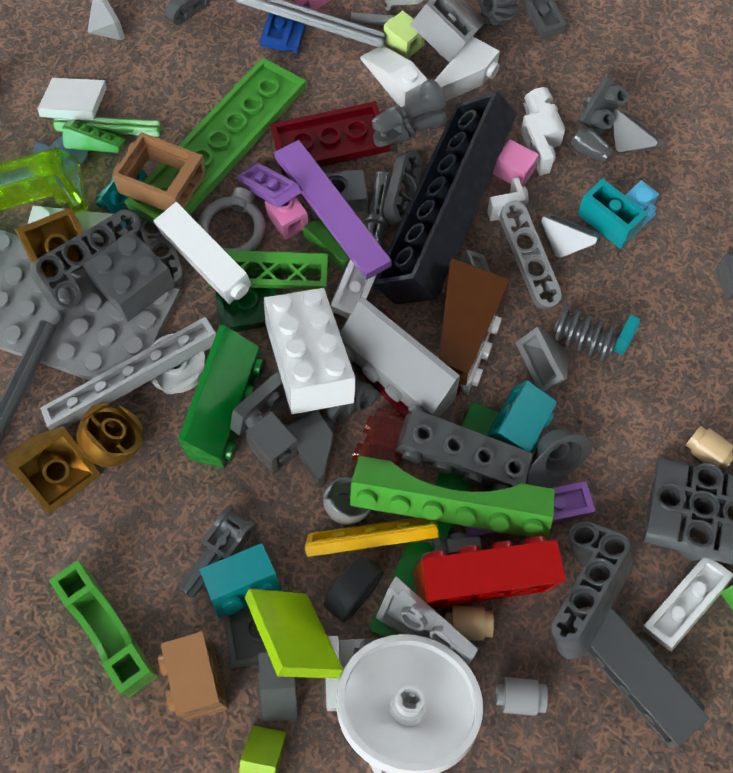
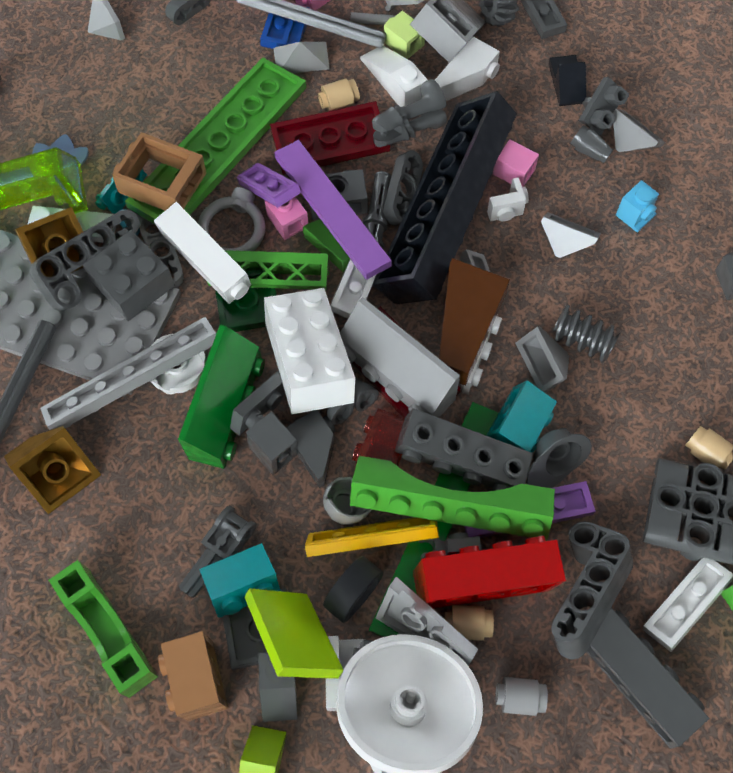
white tile [37,78,106,120] -> none
bright green axle [53,117,162,137] -> none
bright green slope [62,120,126,153] -> none
pearl gold cylinder [76,403,143,467] -> none
light grey beam [499,201,562,310] -> none
white plate [521,87,565,176] -> none
teal brick [577,178,648,249] -> none
teal tile [612,314,641,355] -> none
none -> light grey slope [273,42,330,74]
none -> tan brick [318,78,360,111]
none -> black slope [549,55,586,106]

